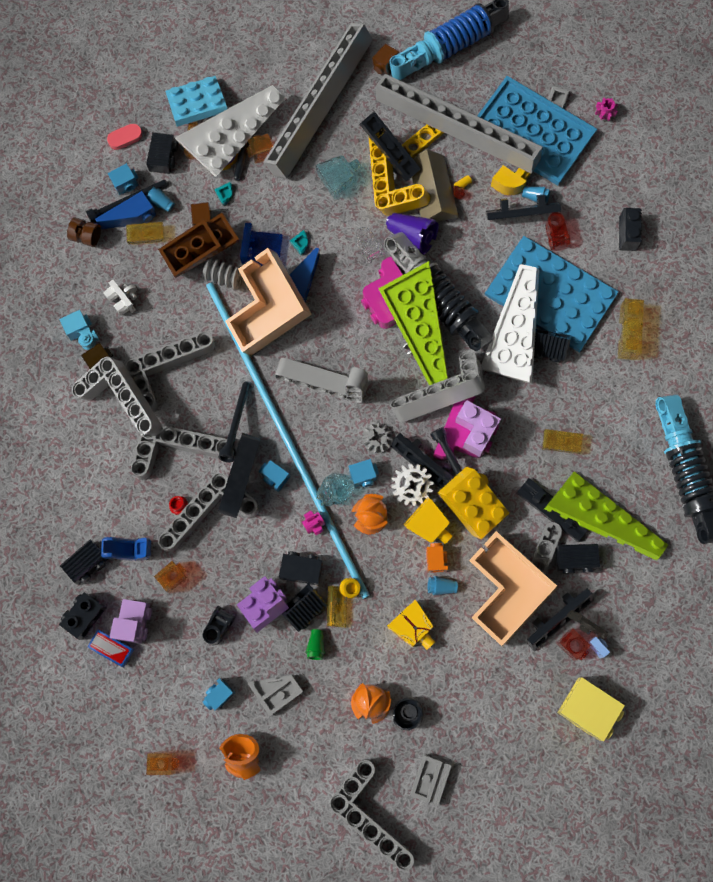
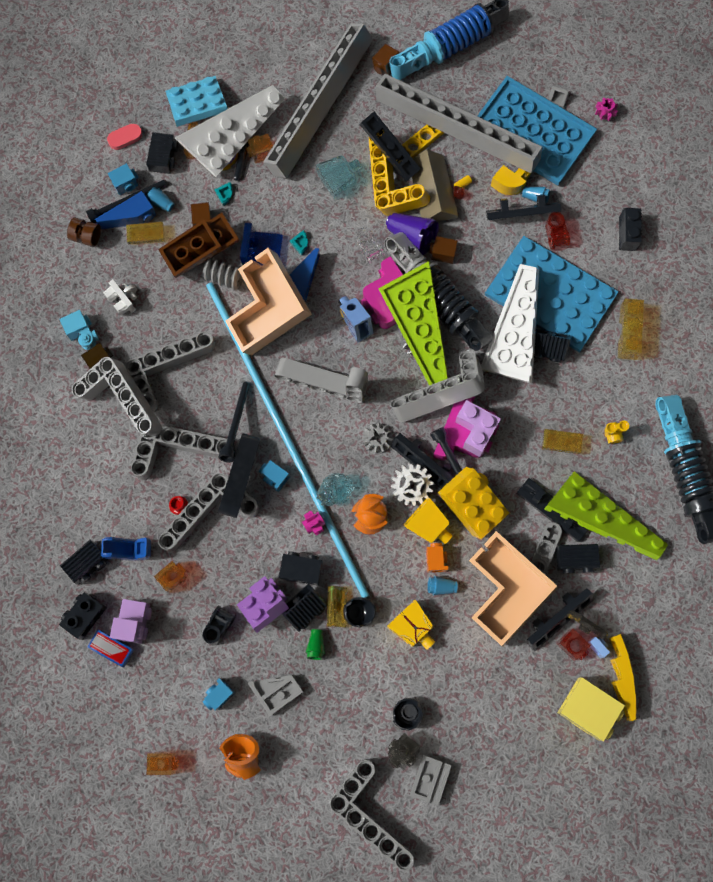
yellow tile [340,578,361,598] -> none
dark azure brick [348,459,379,488] -> none
orange helmet [351,683,391,724] -> none
none -> medium blue torso [338,296,374,342]
none -> black hair [343,597,376,628]
none -> clear smoke brick [388,733,420,770]
none -> reddish brown brick [429,236,458,264]
none -> yellow plate [604,420,629,444]
none -> yellow slope [609,634,636,721]

